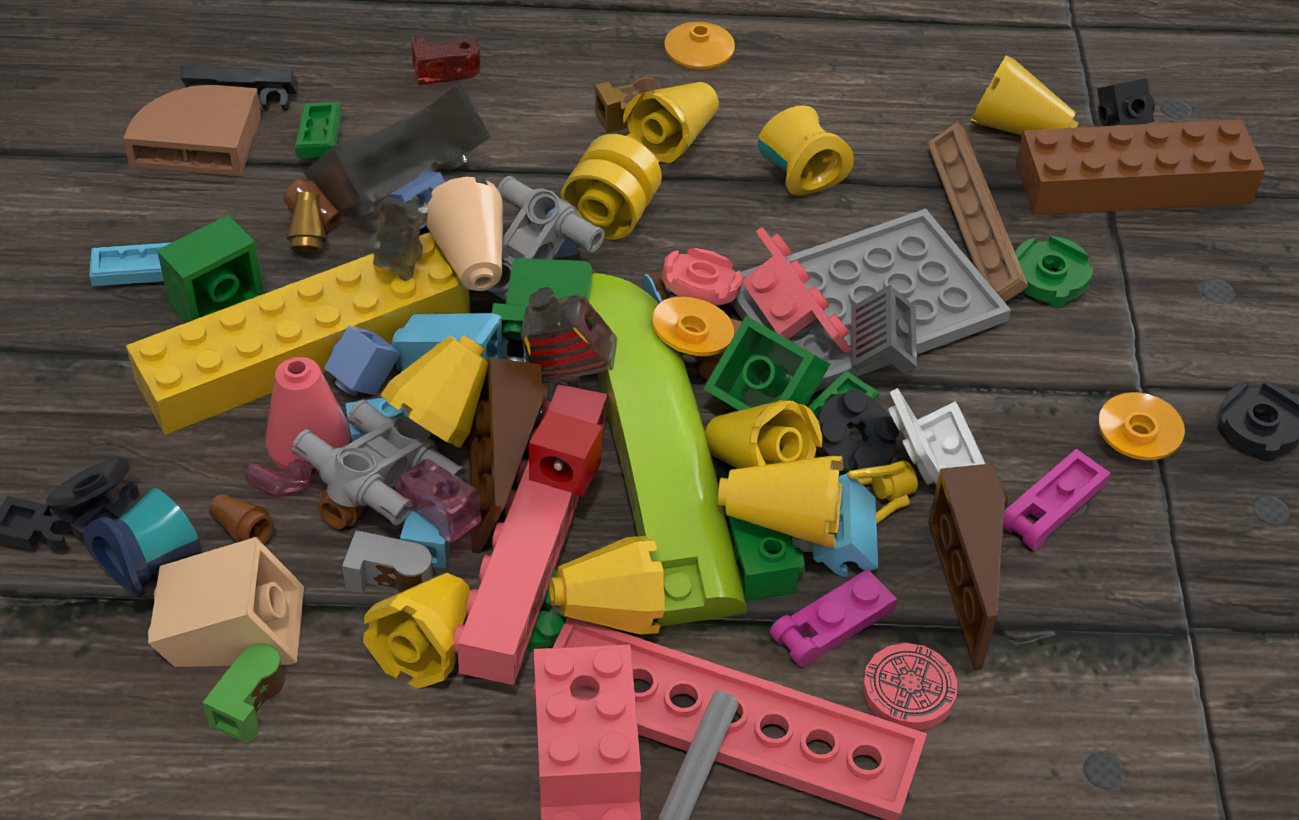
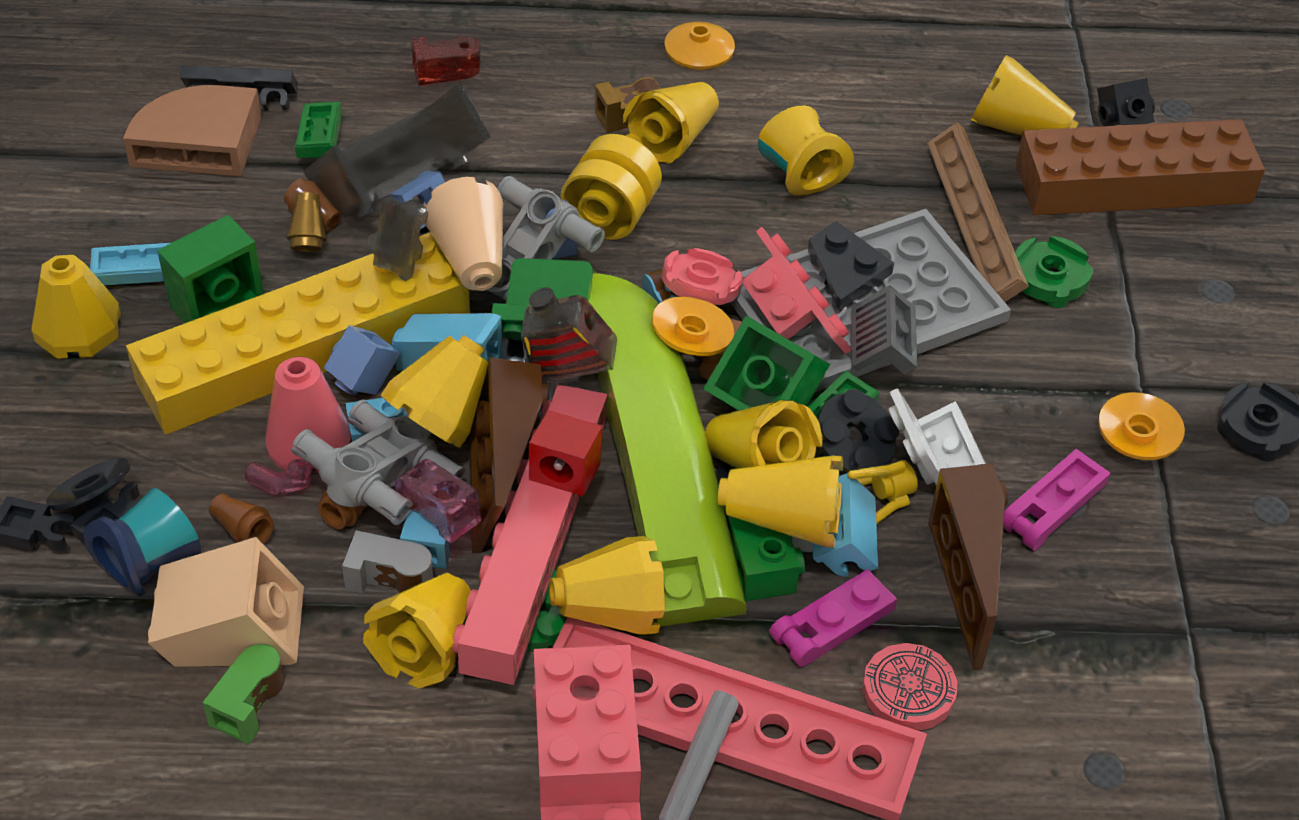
none -> yellow cone [31,255,121,358]
none -> black wing [808,221,894,311]

